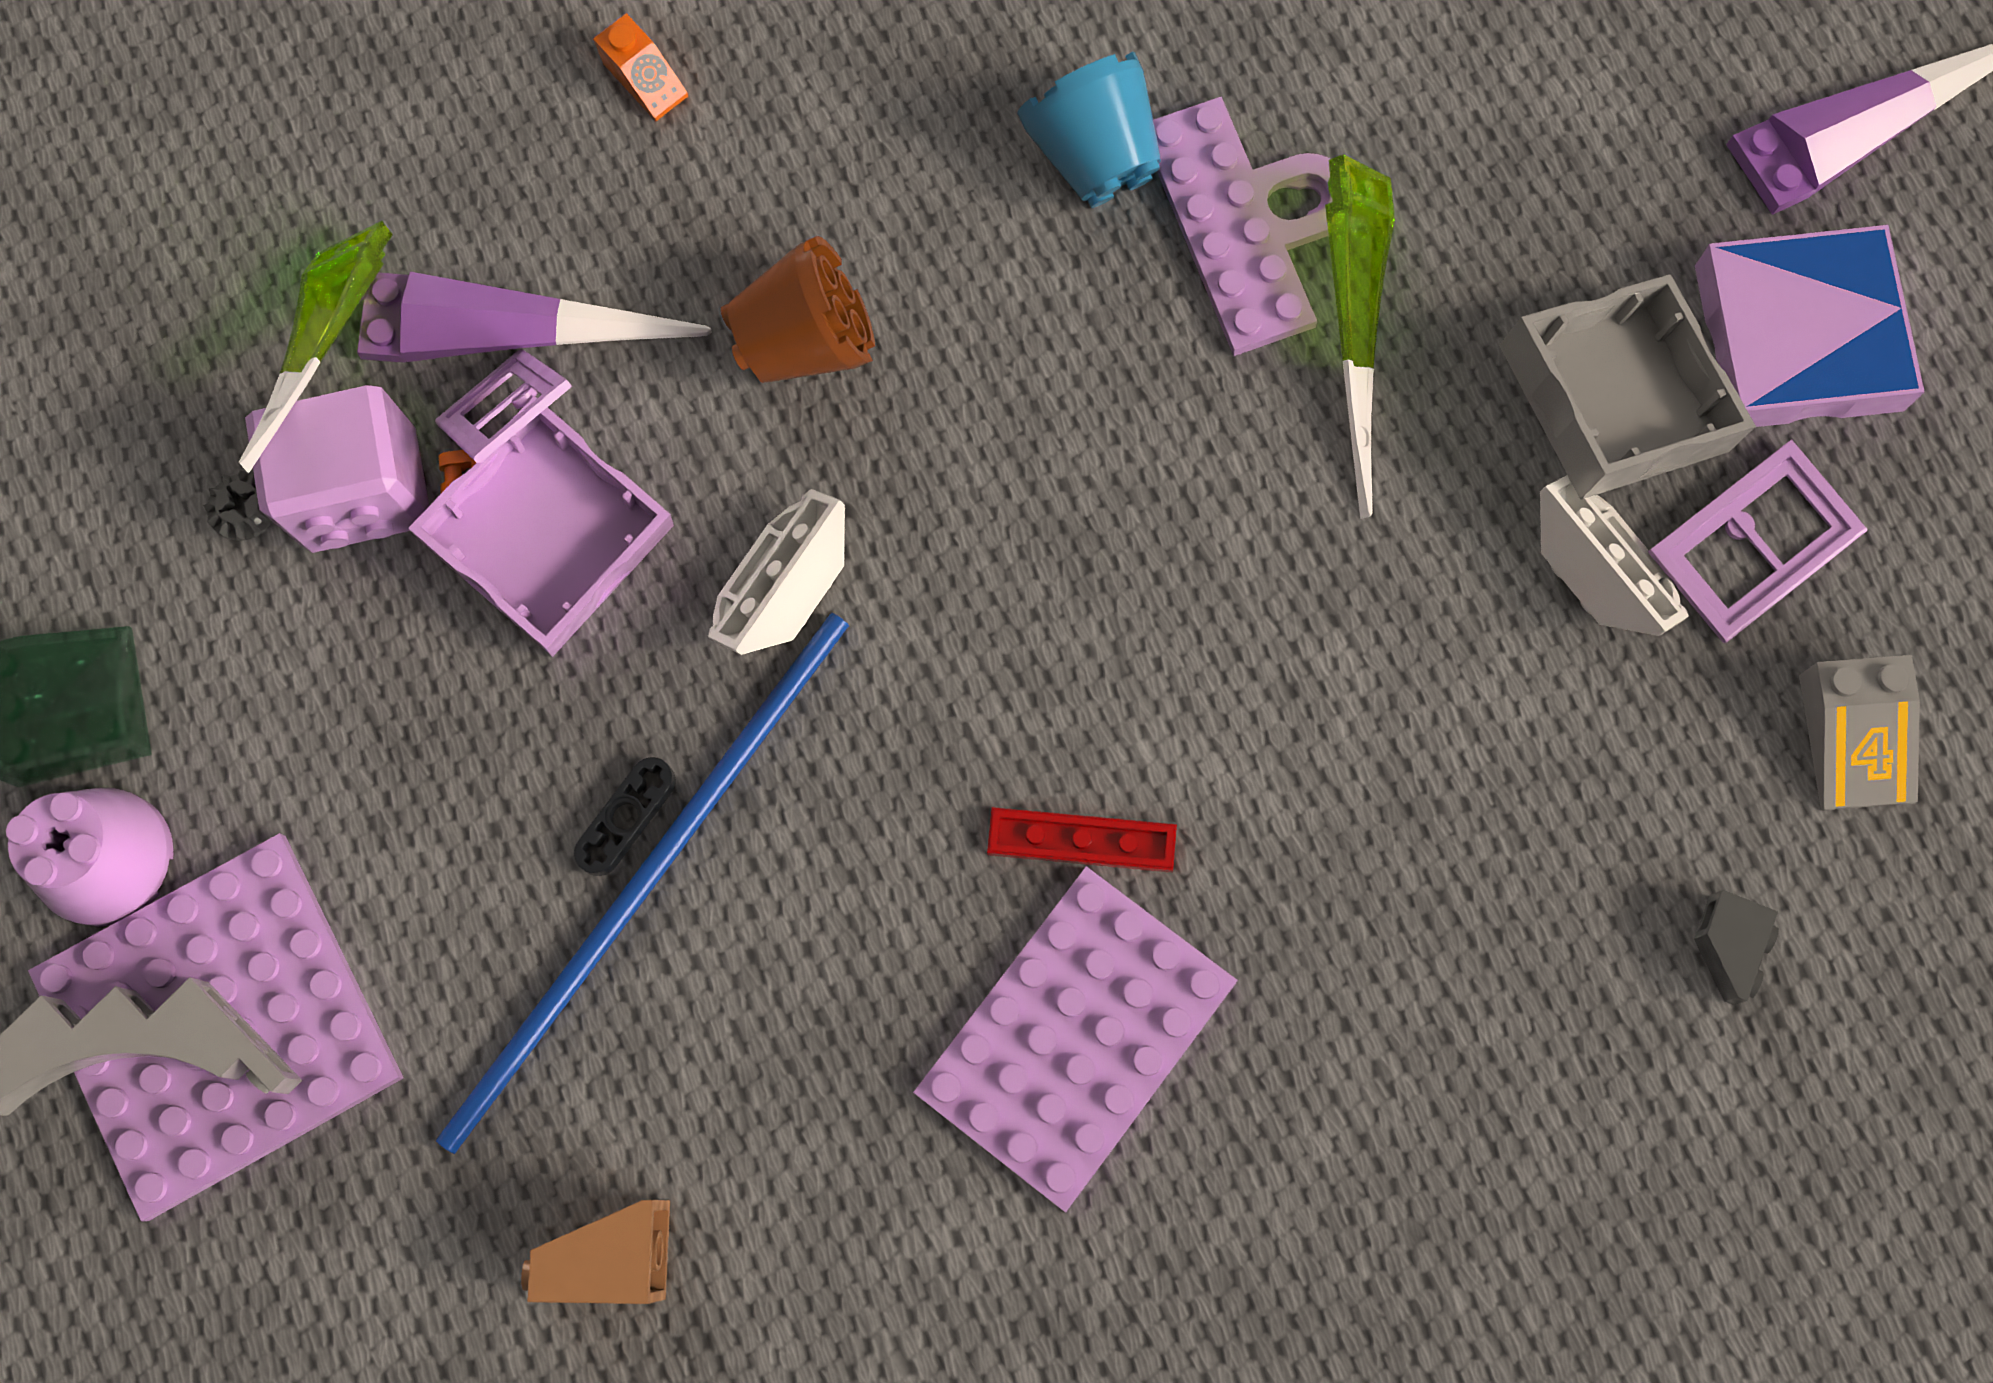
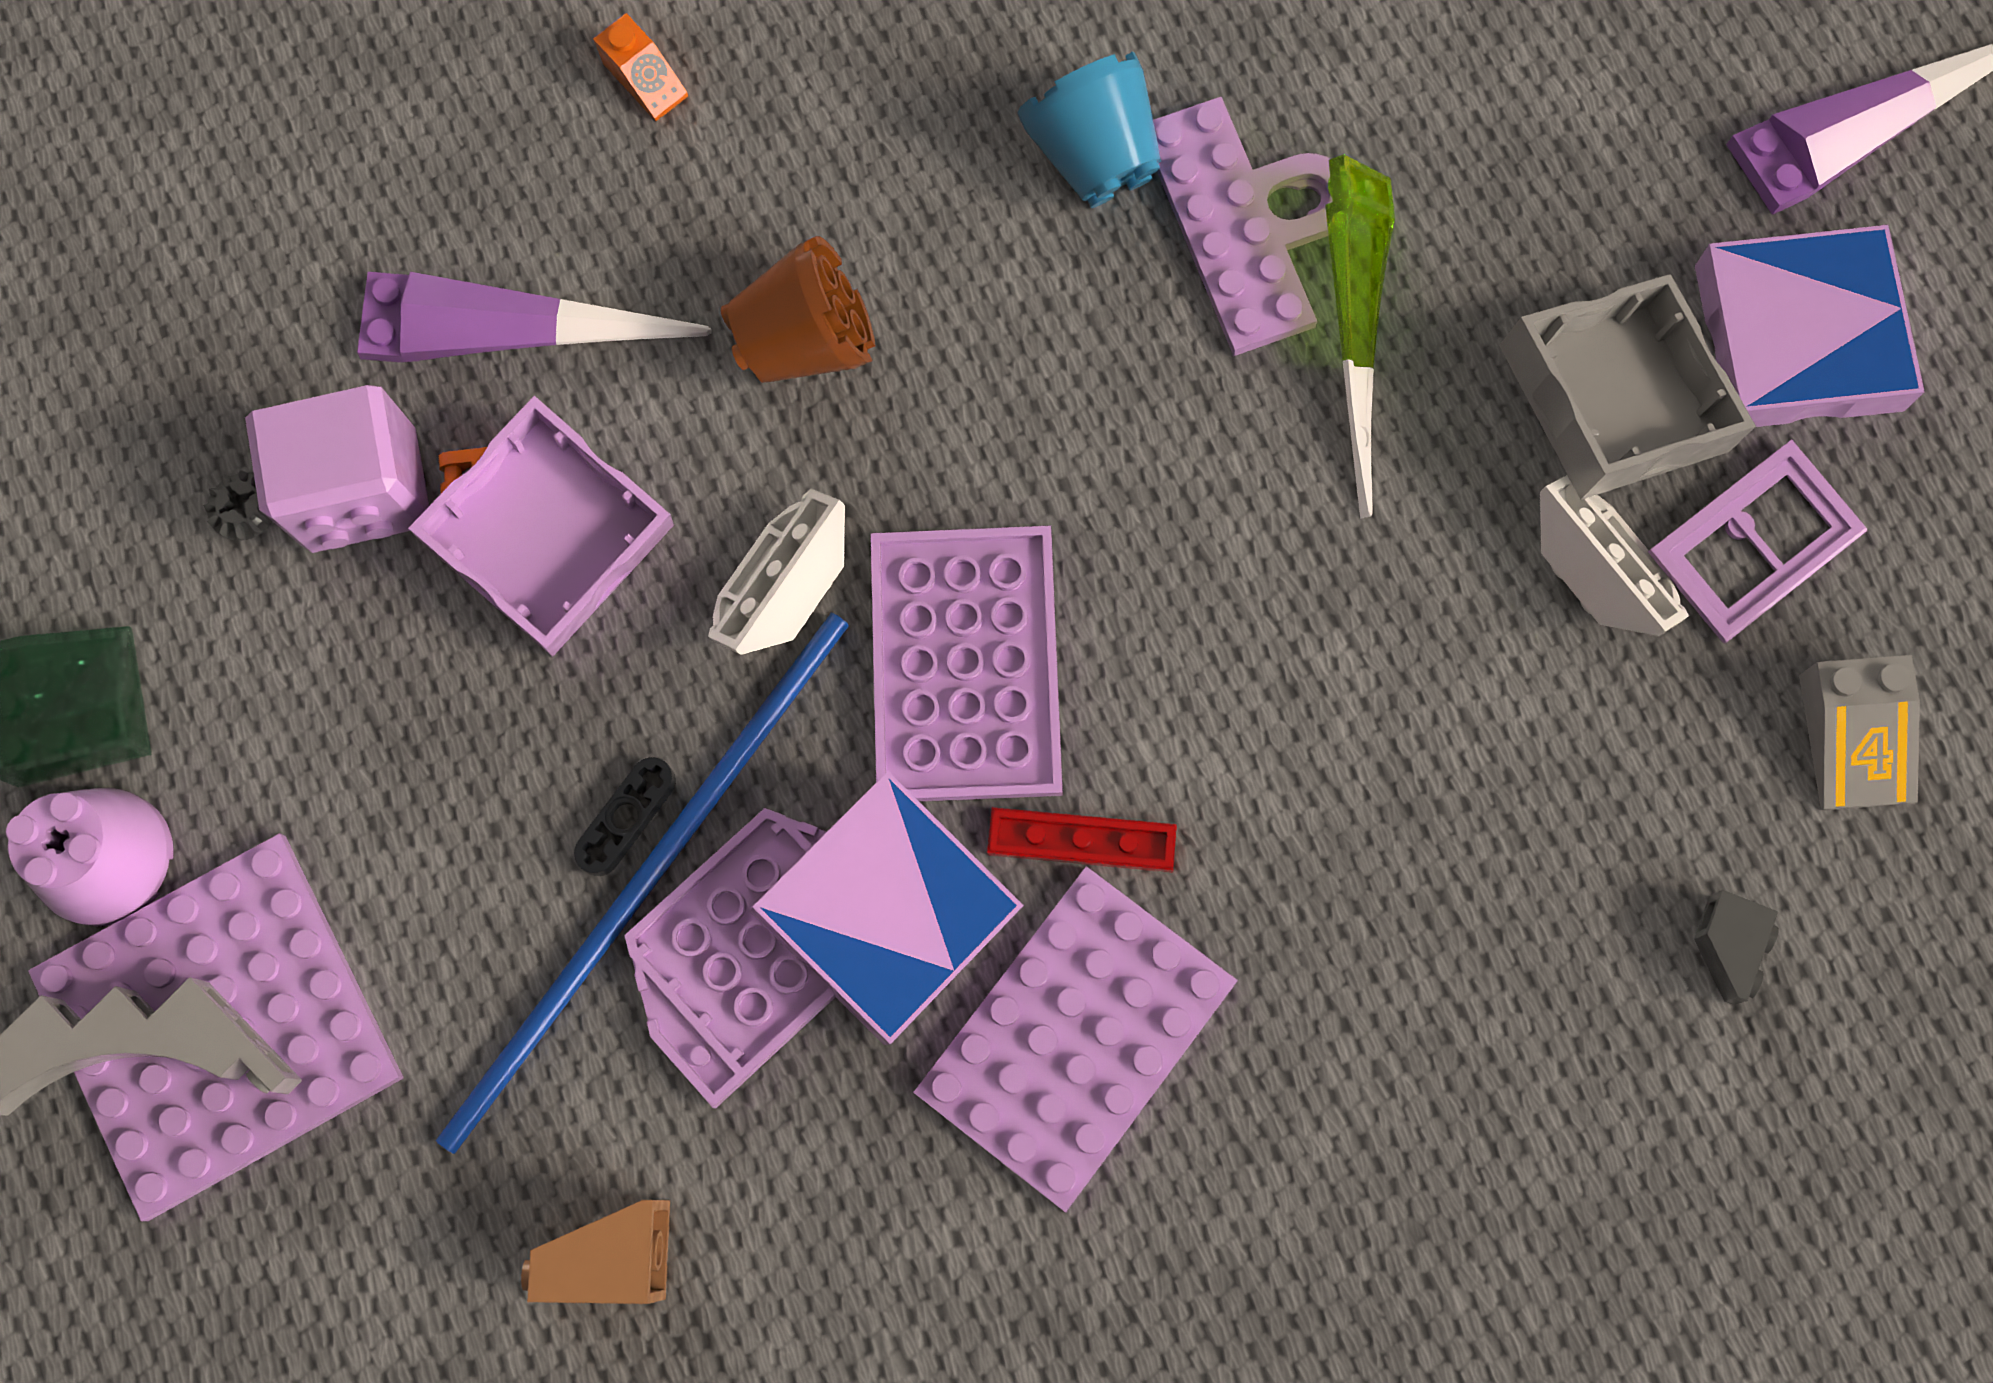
clear neon green plate [239,221,393,473] -> none
lavender door [435,348,572,463] -> none
none -> lavender plate [624,808,836,1109]
none -> tile [749,771,1024,1045]
none -> lavender plate [871,526,1063,802]

